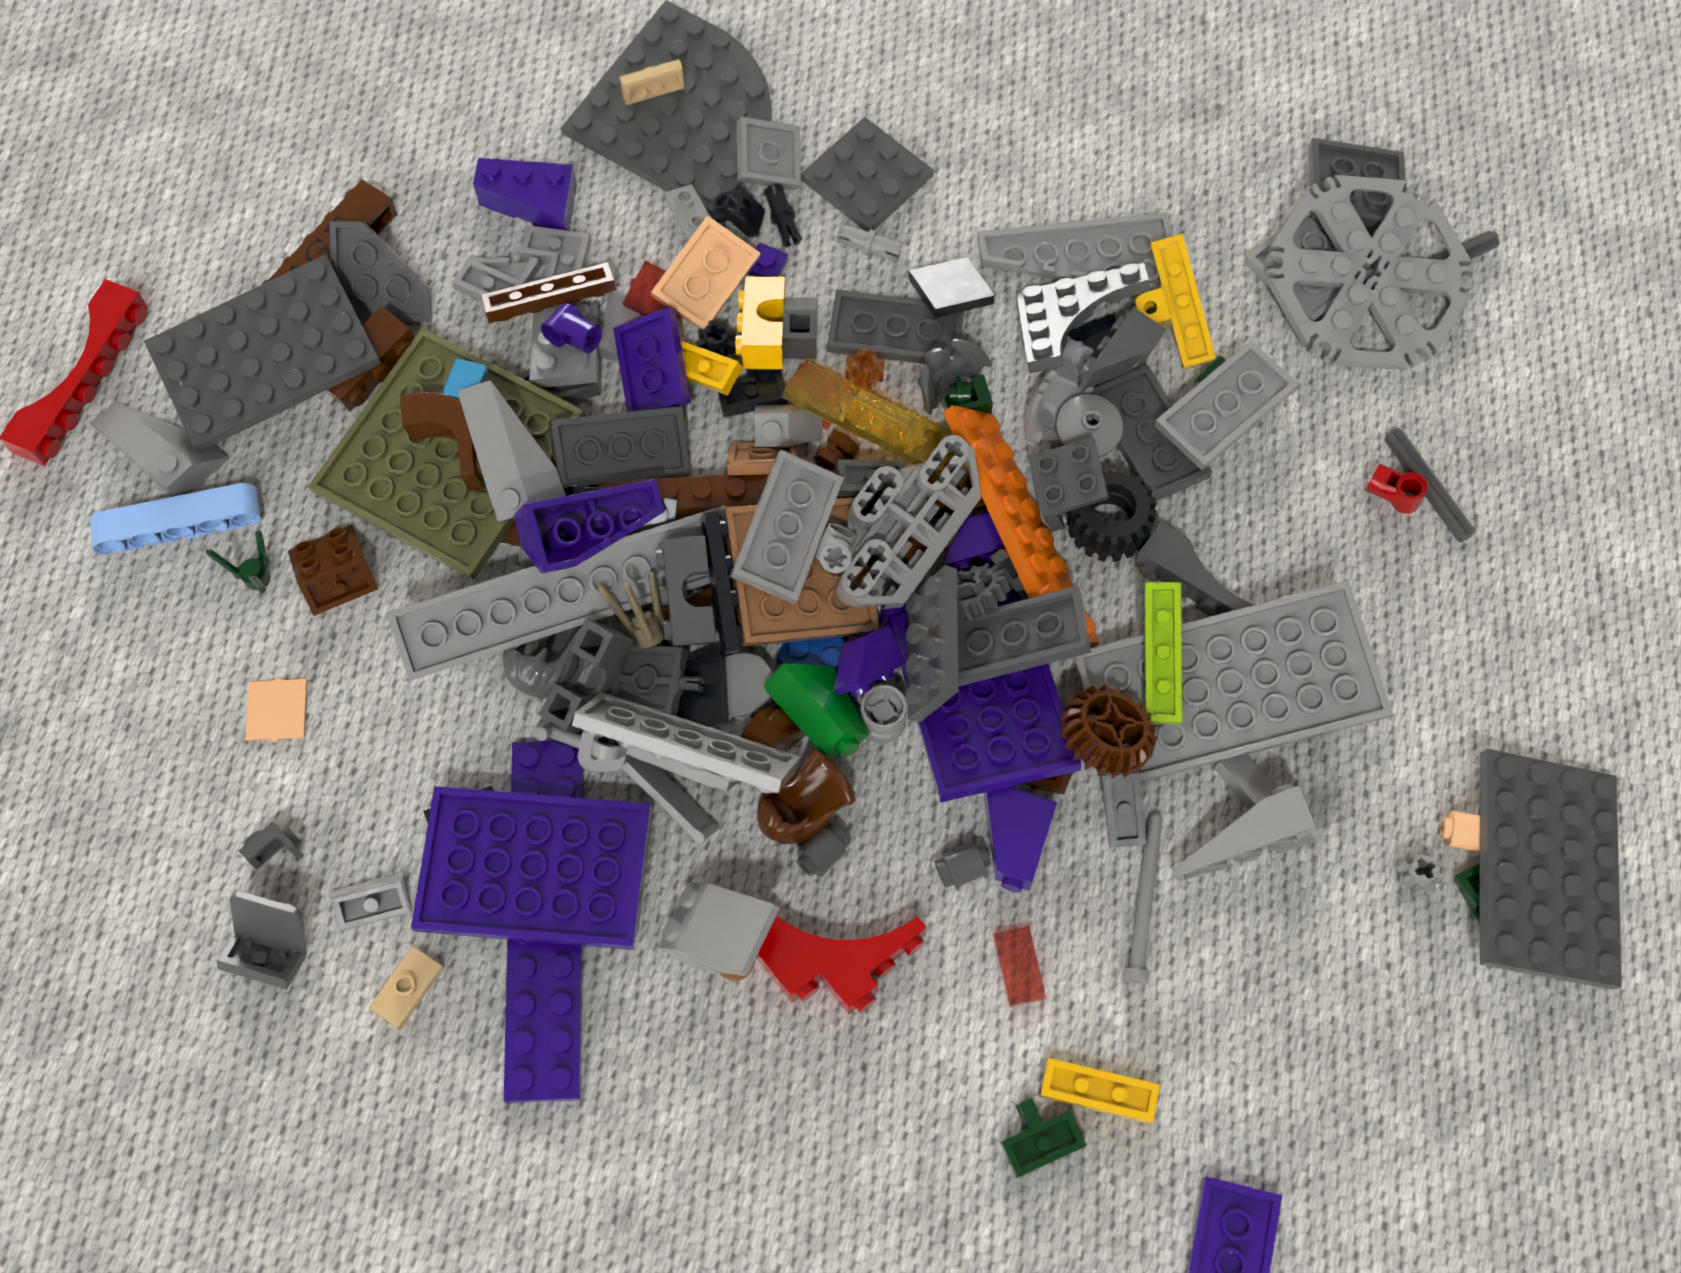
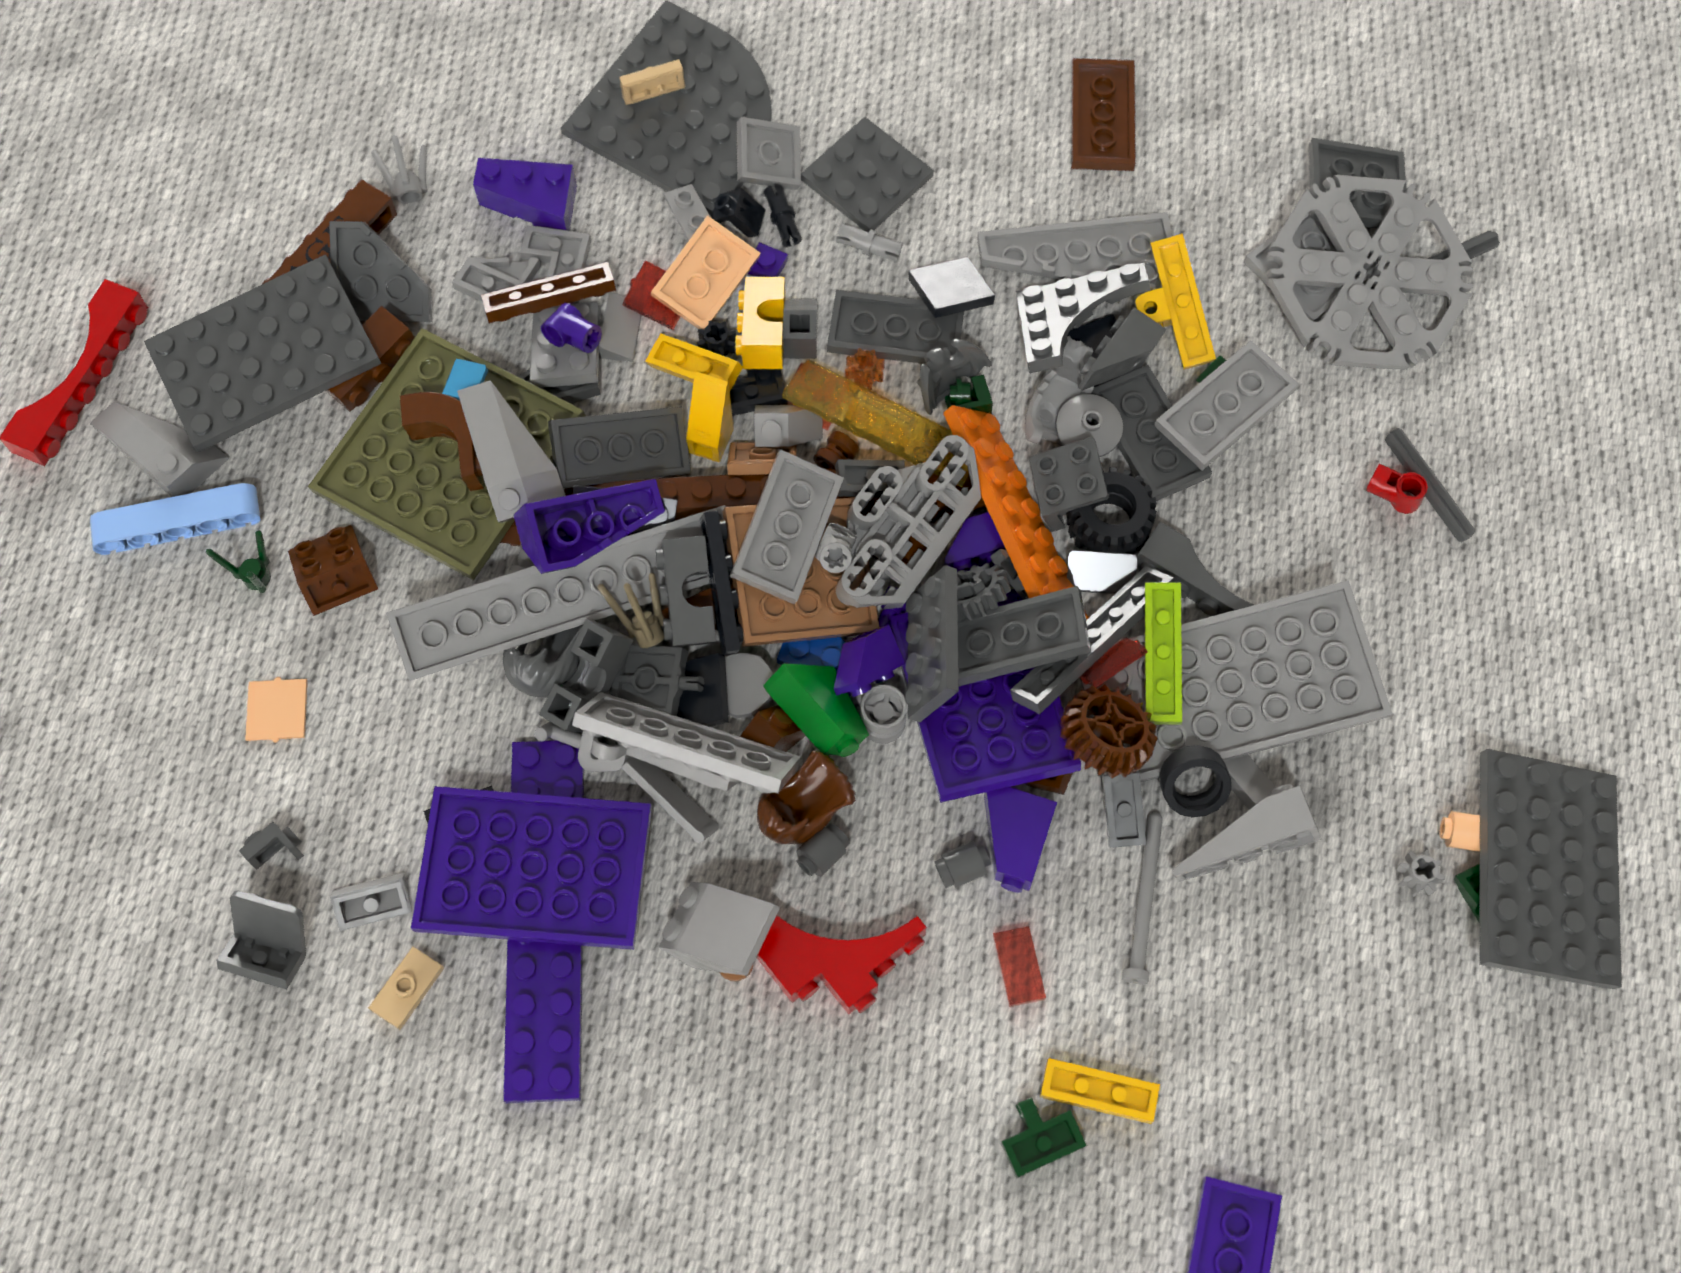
dark purple plate [613,307,691,412] -> none
none -> light grey plant [371,135,427,204]
none -> yellow slope [686,372,734,463]
none -> dark grey plate [1010,566,1174,714]
none -> slope [1066,550,1137,594]
none -> reddish brown plate [1071,58,1136,171]
none -> clear red piece [1079,637,1148,688]
none -> black tyre [1159,745,1232,818]

